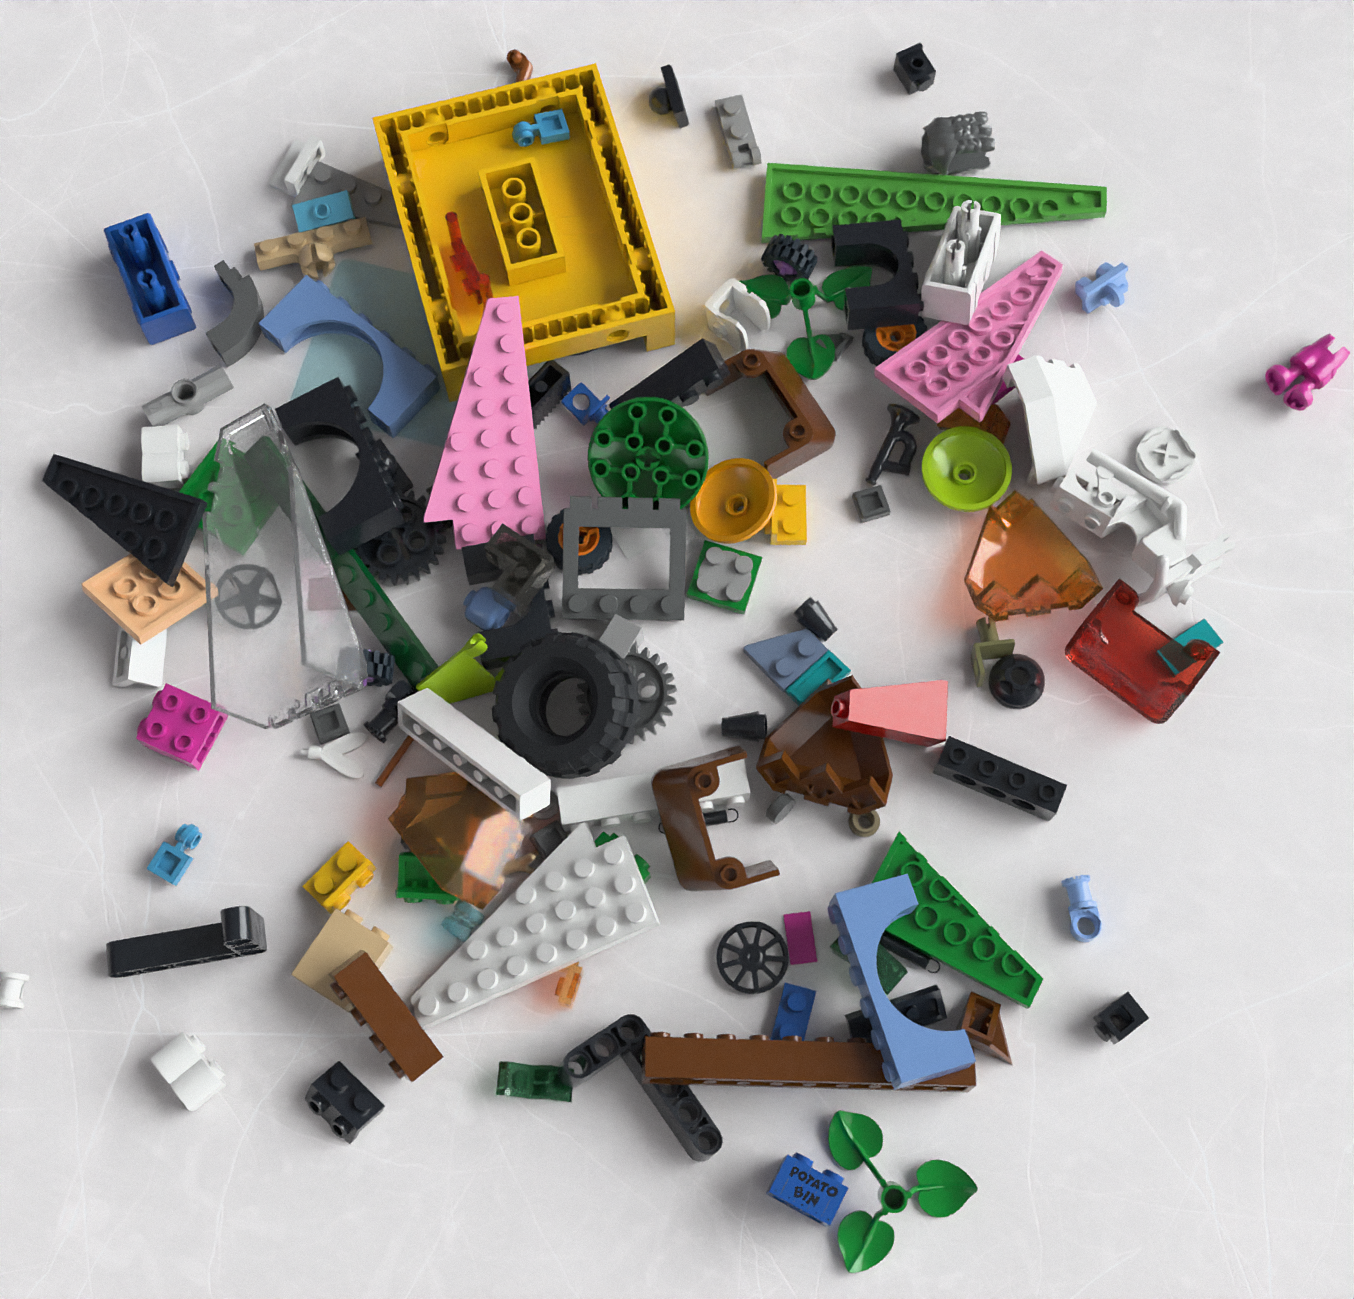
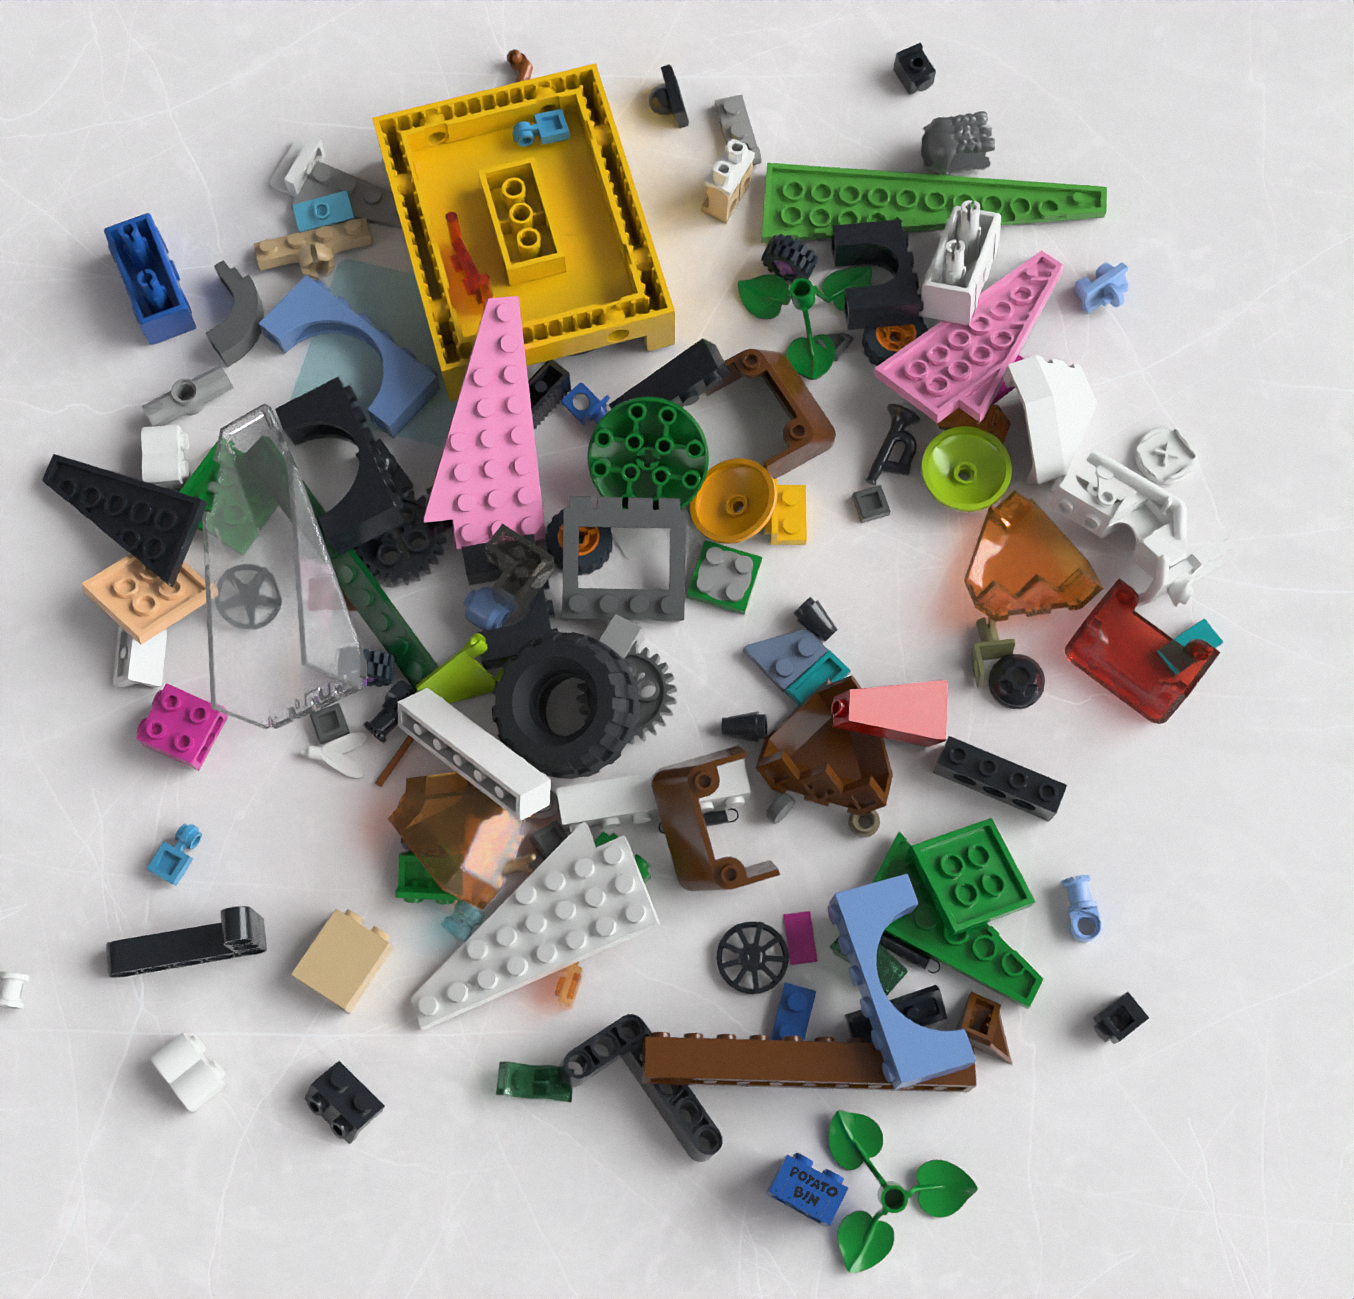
yellow bracket [302,841,377,914] -> none
reddish brown brick [329,950,443,1082] -> none
white piece [705,279,771,352] -> none
dark pink piece [1265,334,1350,411] -> none
none -> hips [701,139,755,223]
none -> green plate [907,818,1036,936]

